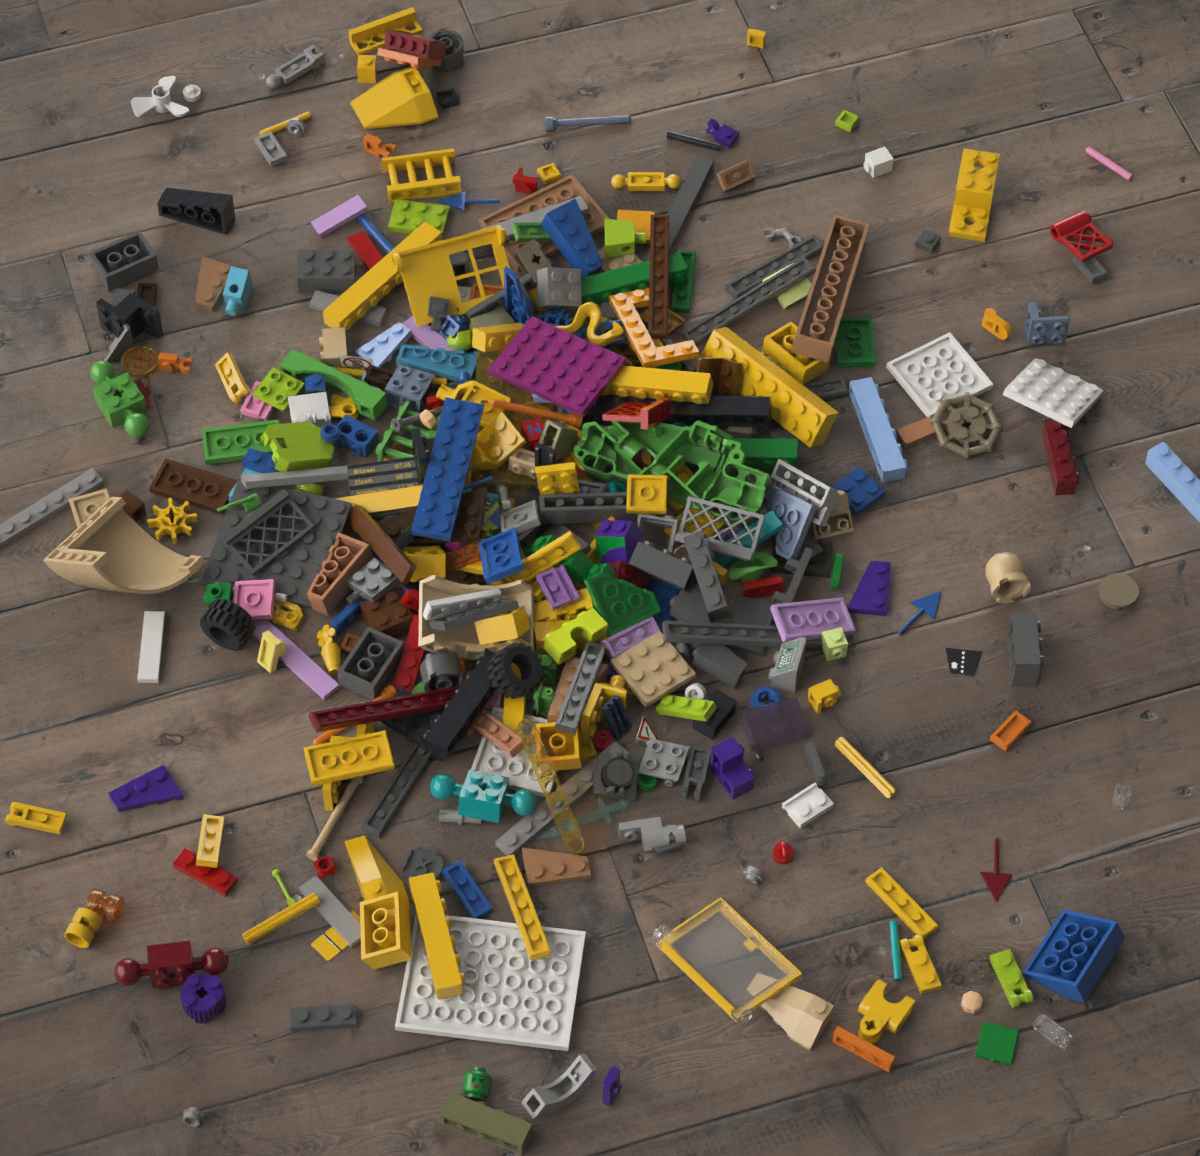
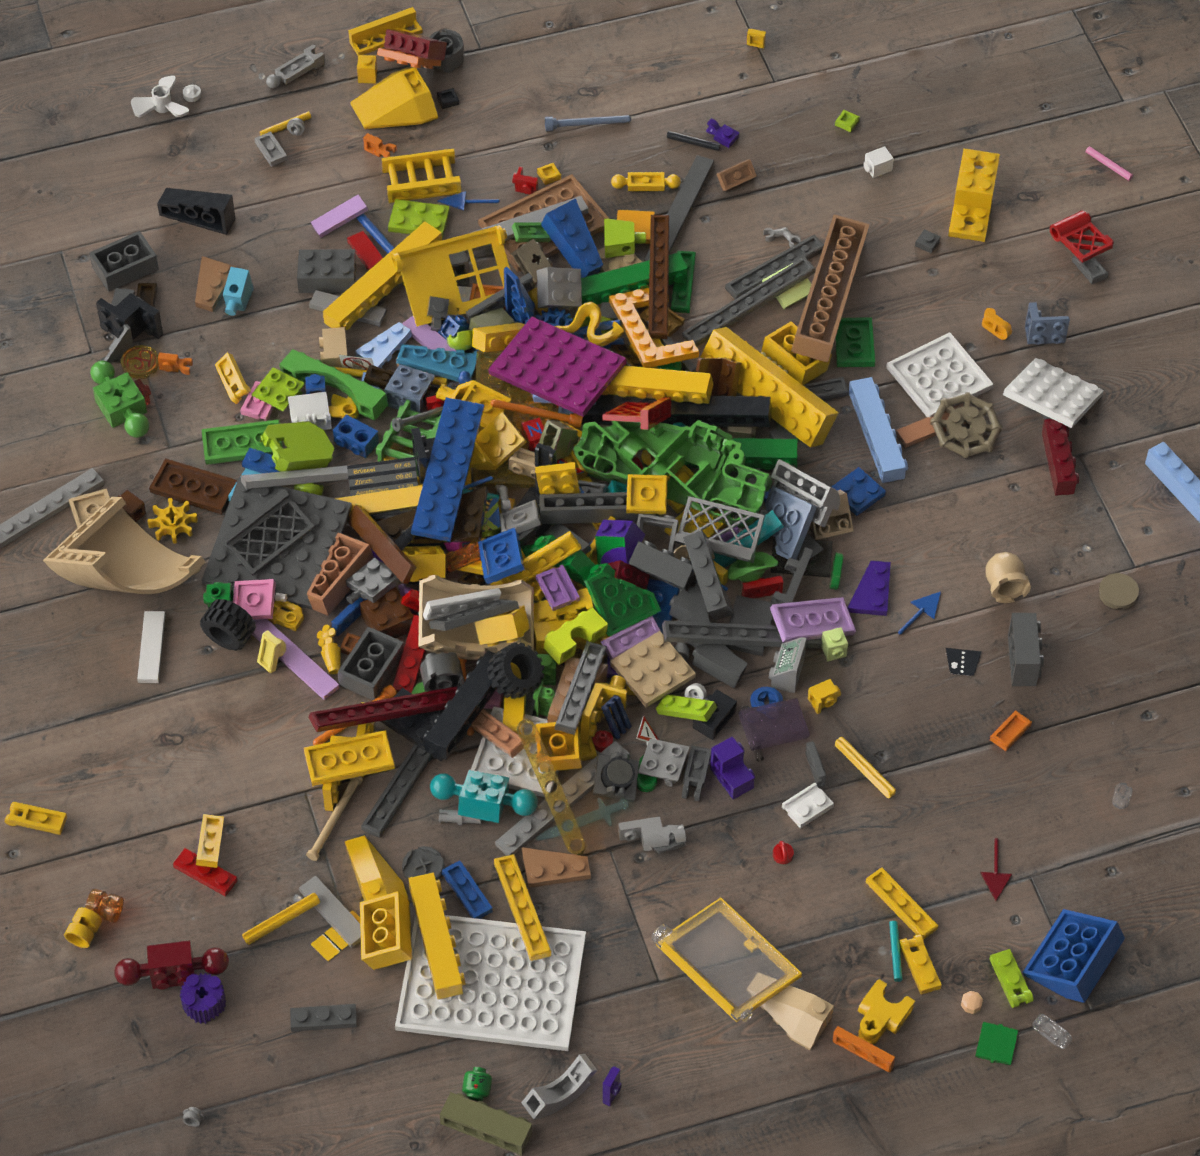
dark purple wing [108,764,184,812] -> none
bright green plant [217,493,262,521] -> none
lime hinge [272,869,296,907] -> none
red plate [313,856,337,879] -> none
blue plate [320,424,340,443] -> none
light nougat tile [420,409,438,429] -> none
light grey plate [743,866,763,884] -> none

